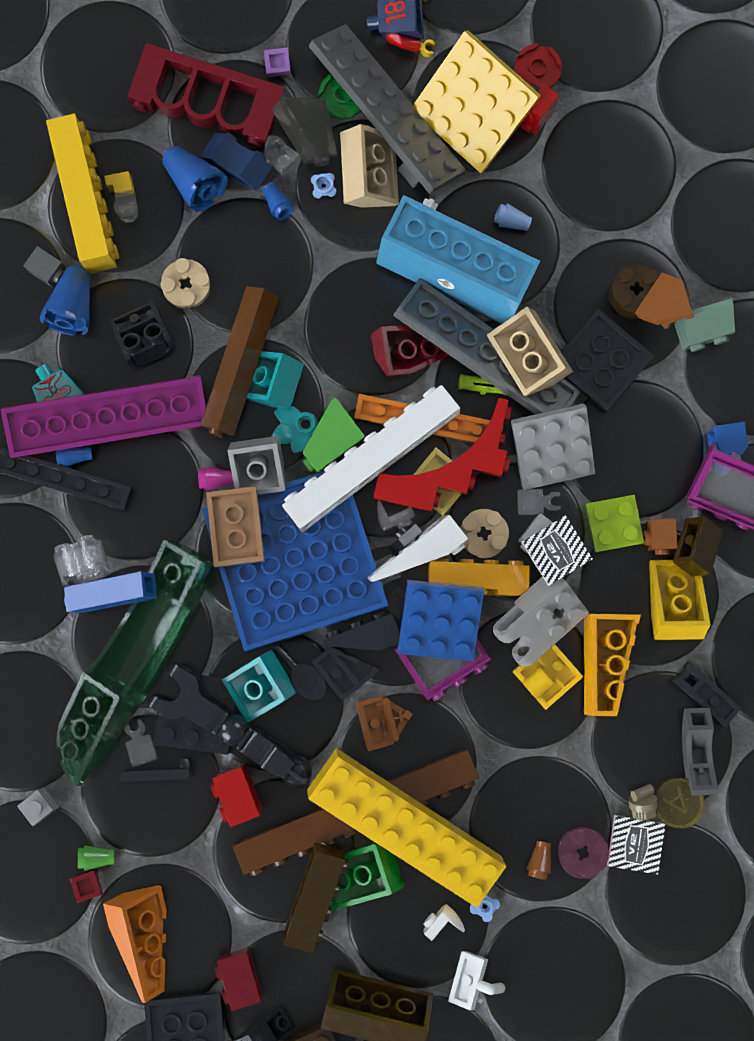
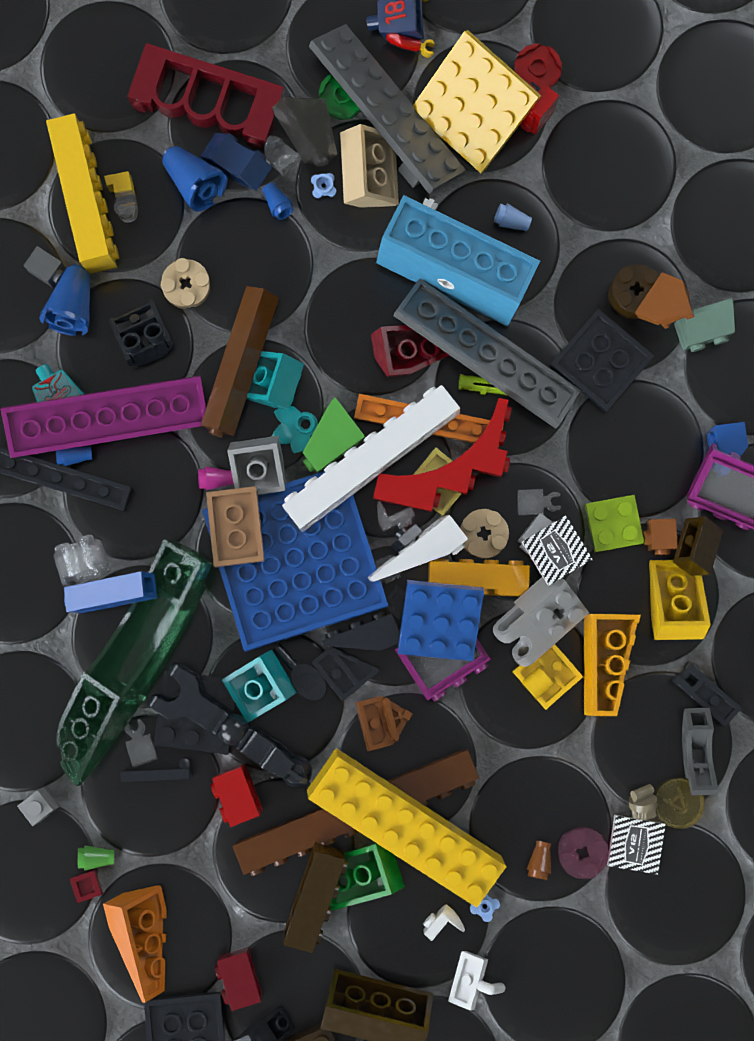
medium lavender plate [264,48,291,77] -> none
tan slope [487,307,573,397] -> none
light grey plate [511,404,595,490] -> none

